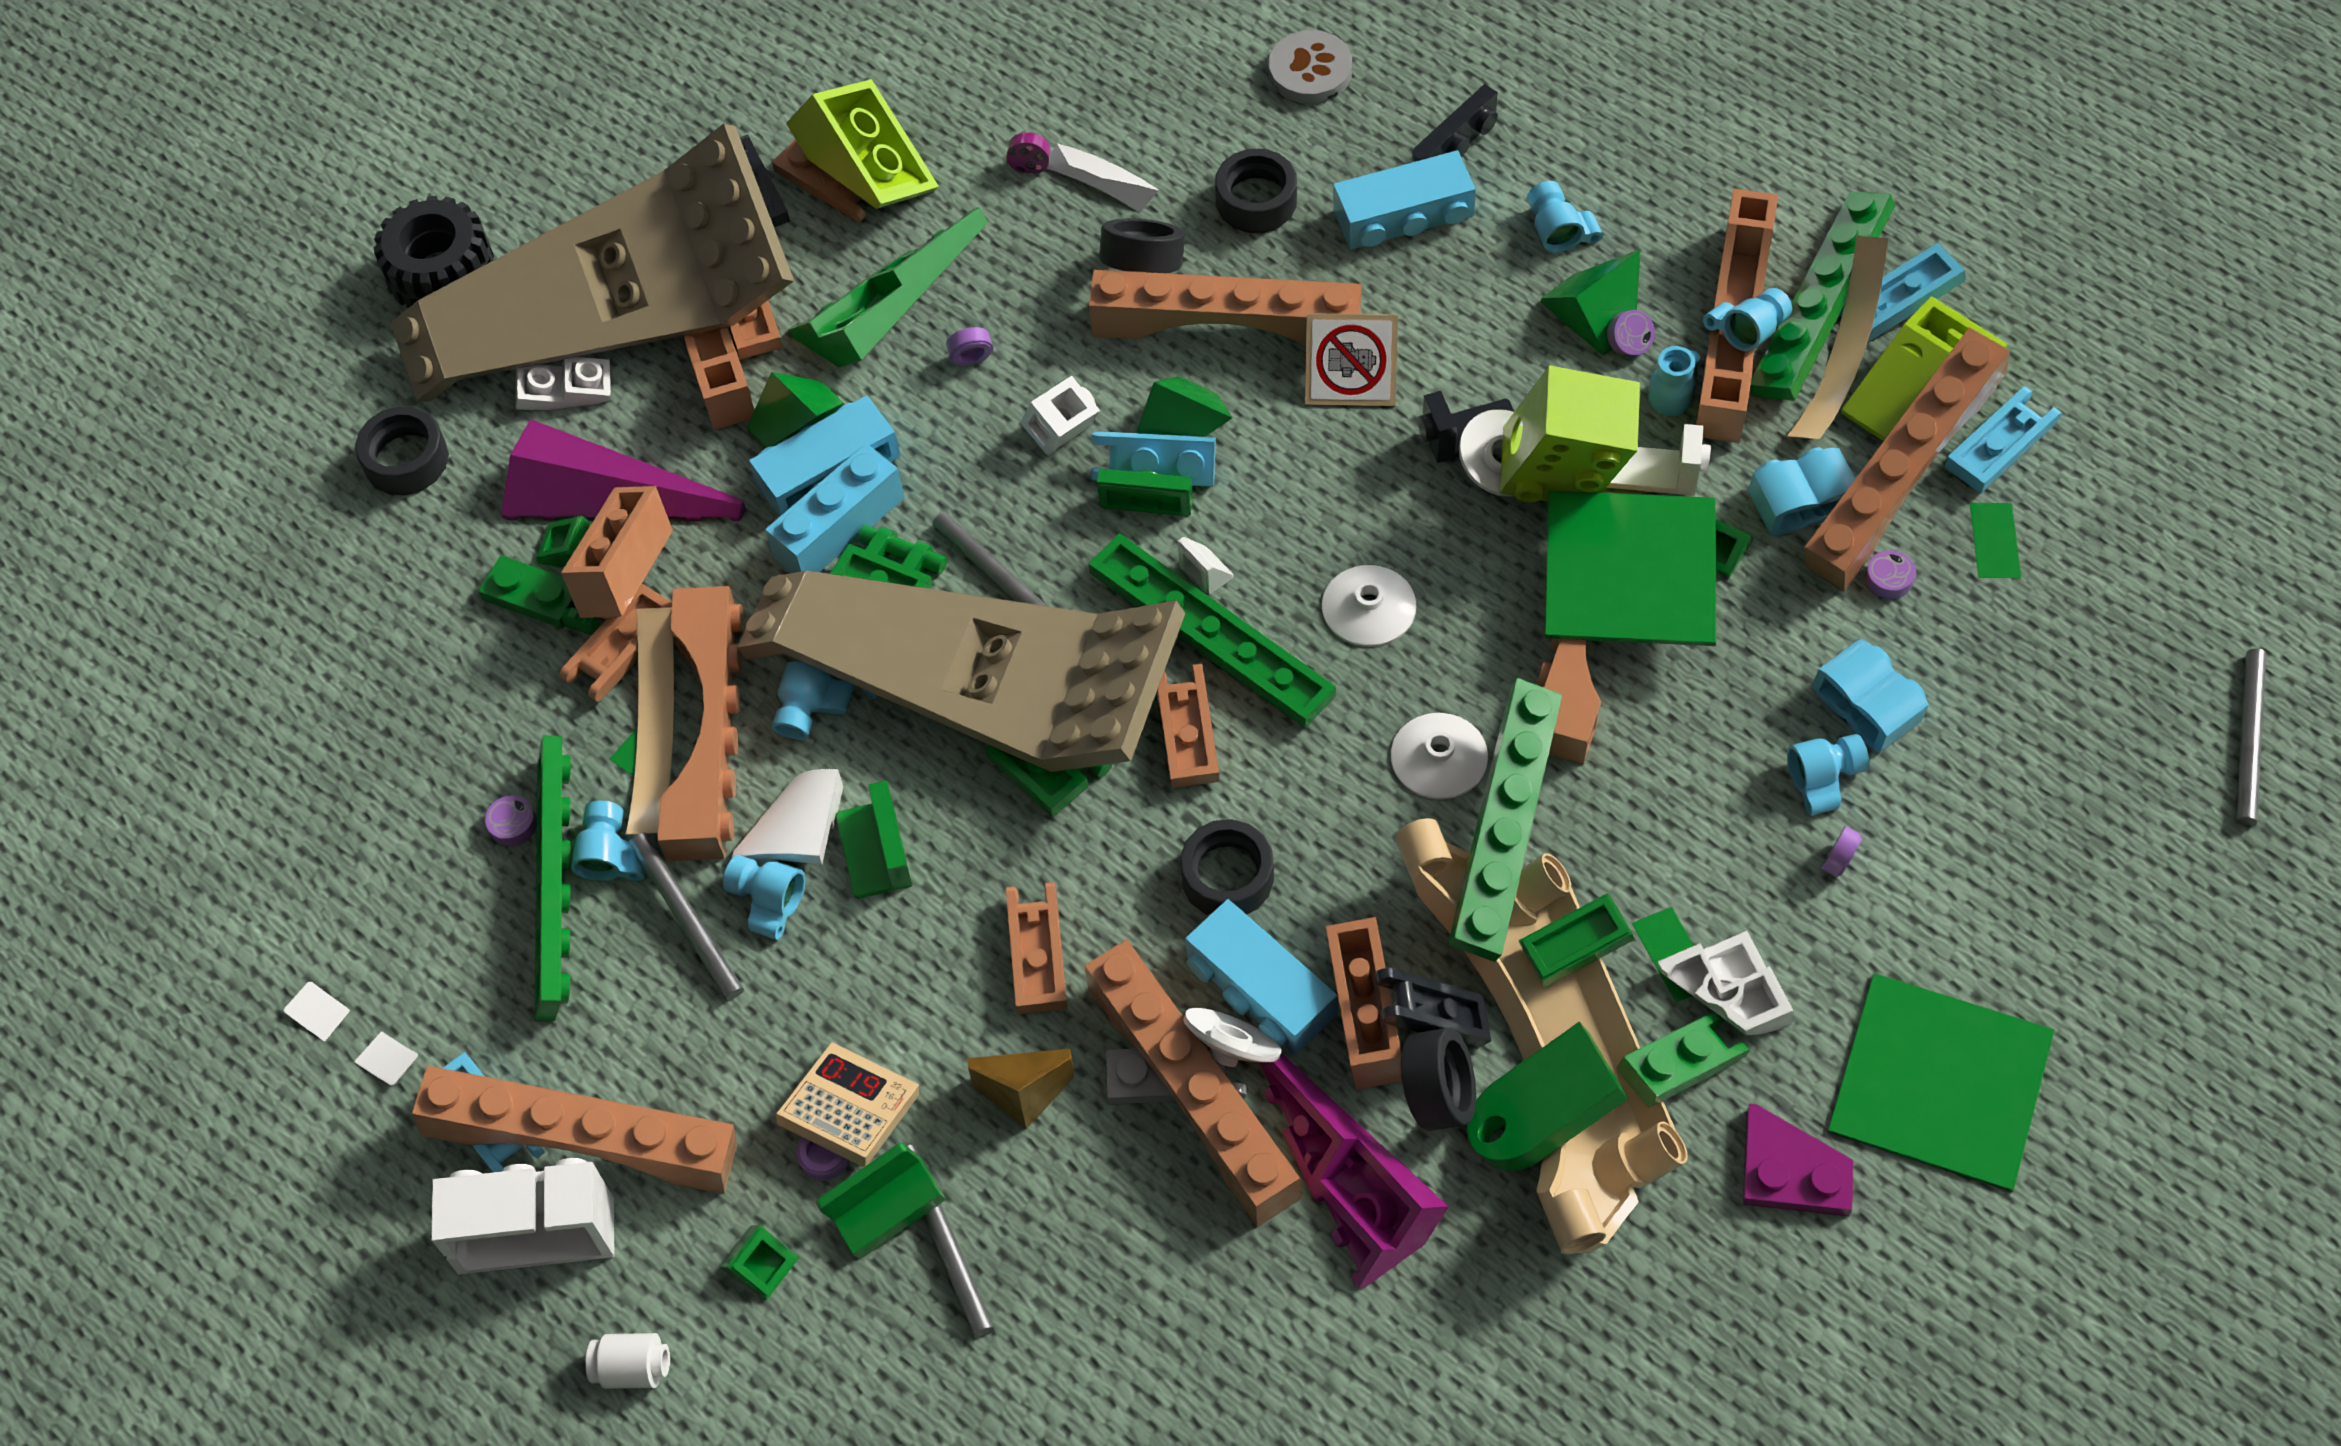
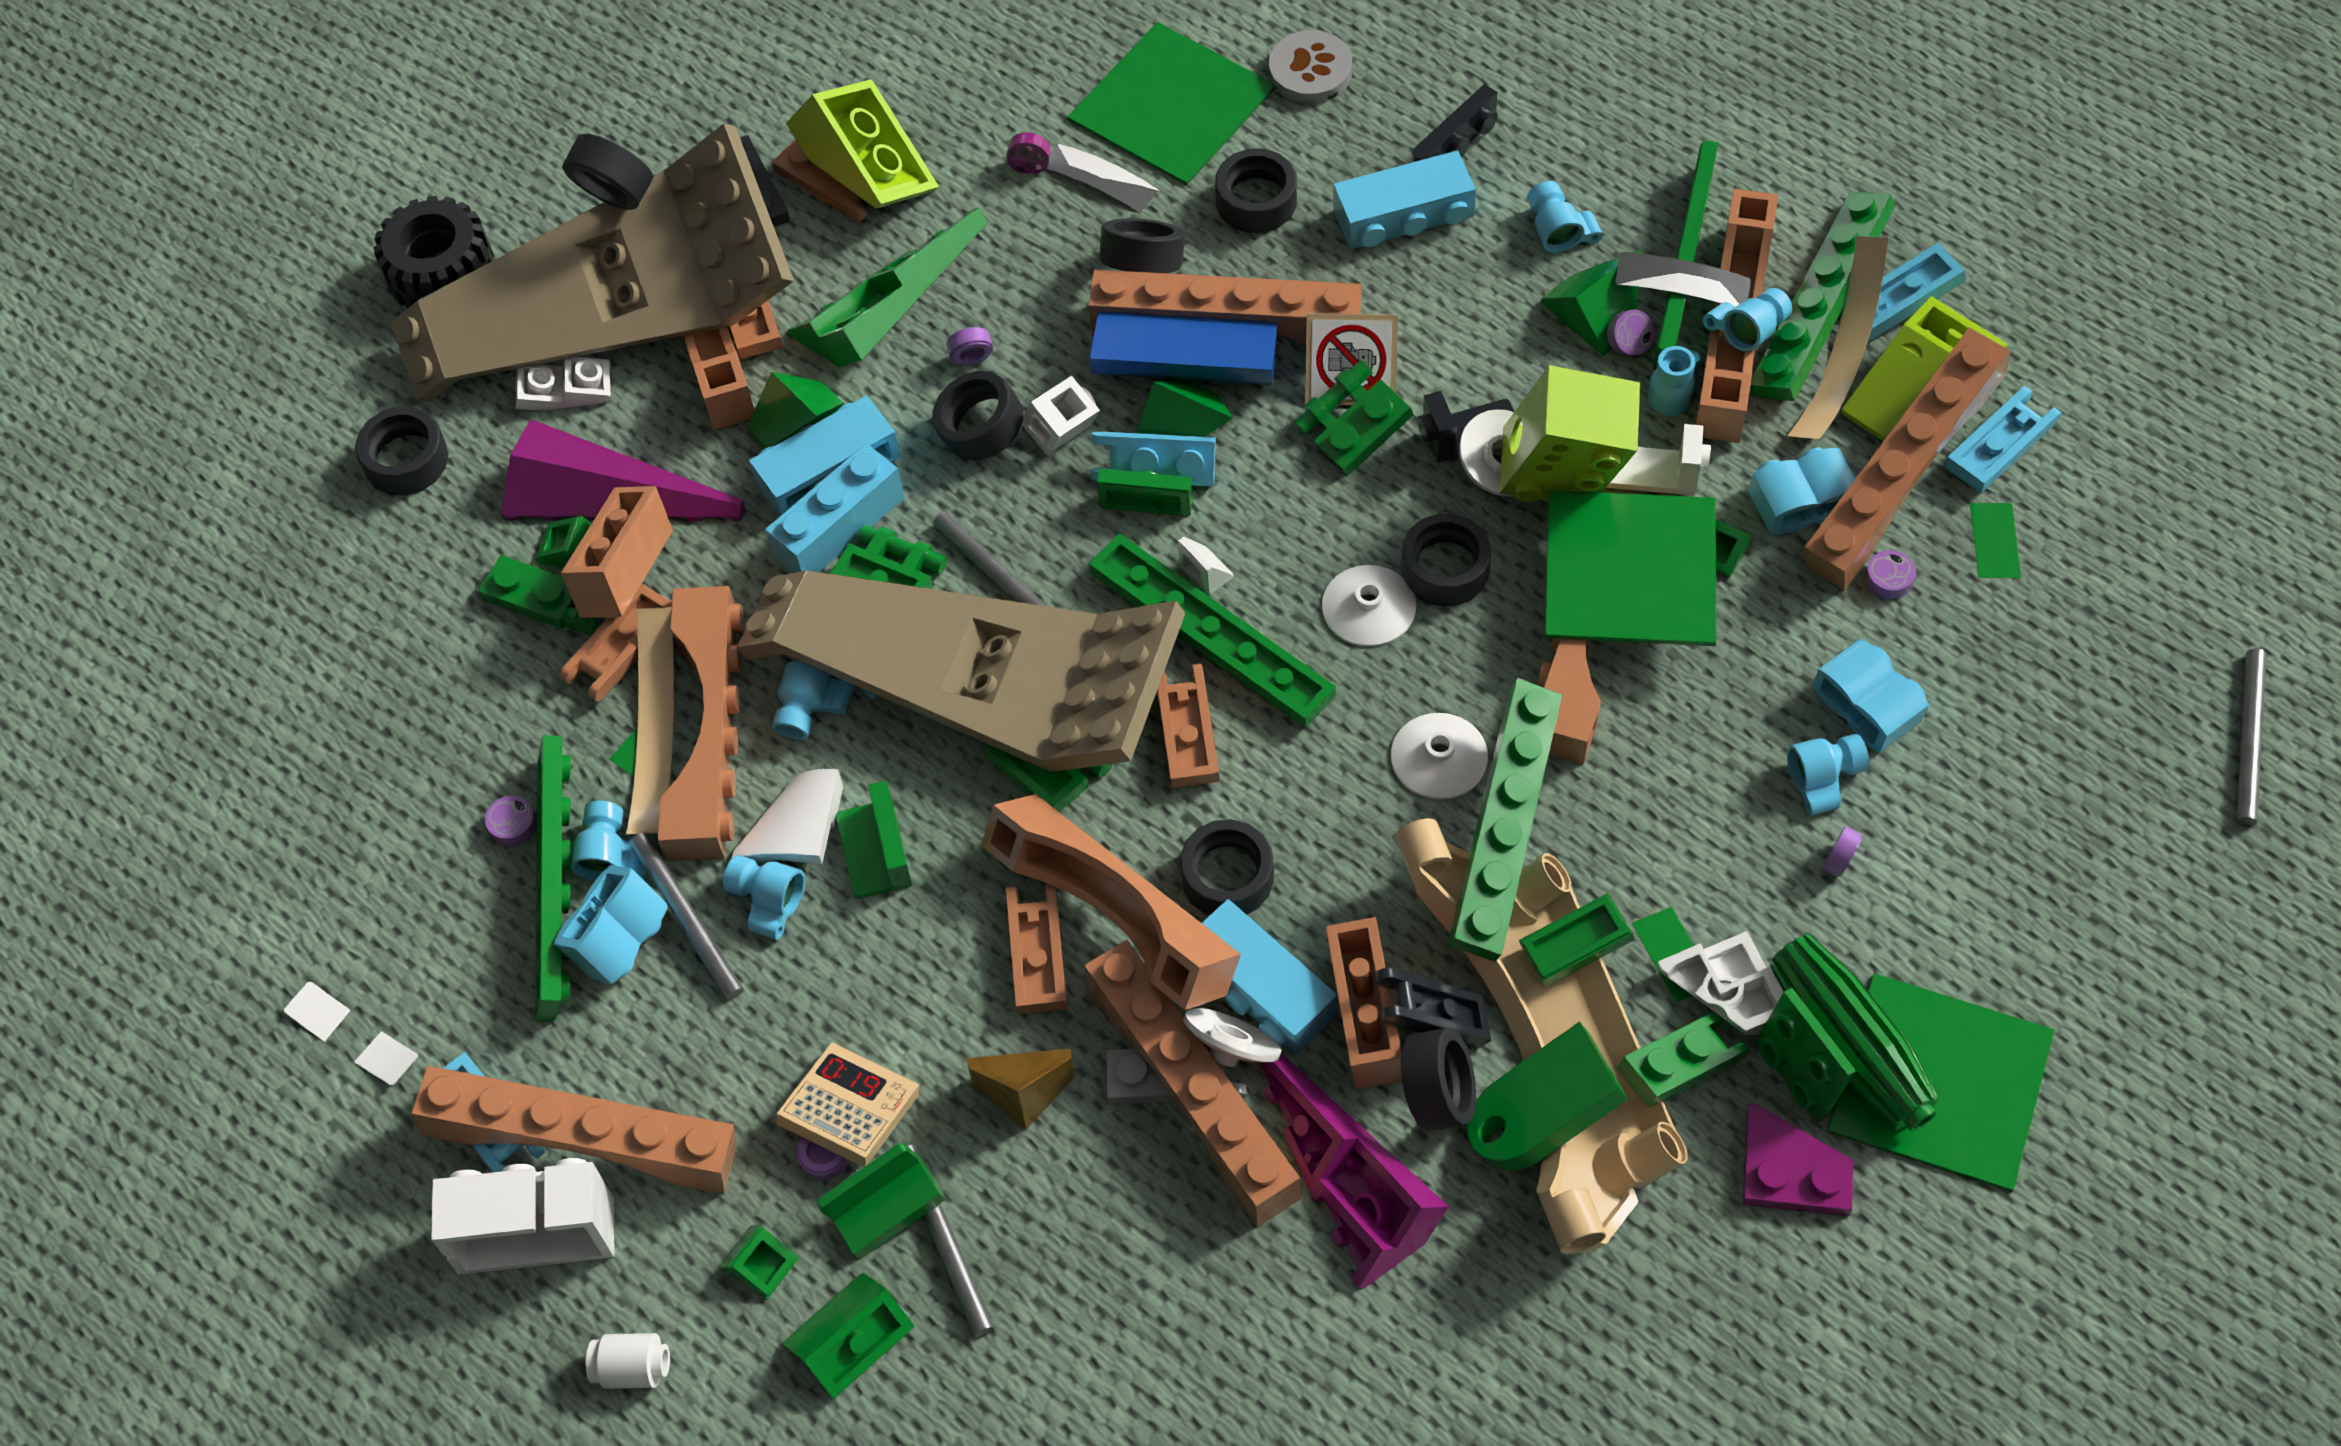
none -> medium azure brick [554,865,668,984]
none -> black tyre [562,133,654,210]
none -> green panel [783,1273,915,1399]
none -> black tyre [932,370,1023,461]
none -> nougat arch [981,794,1241,1010]
none -> green piece [1067,22,1276,185]
none -> blue brick [1090,311,1278,385]
none -> green plate [1294,360,1414,476]
none -> black tyre [1402,514,1491,606]
none -> dark grey sticker [1615,252,1751,306]
none -> green tile [1653,140,1719,372]
none -> green plate [1755,934,1939,1132]

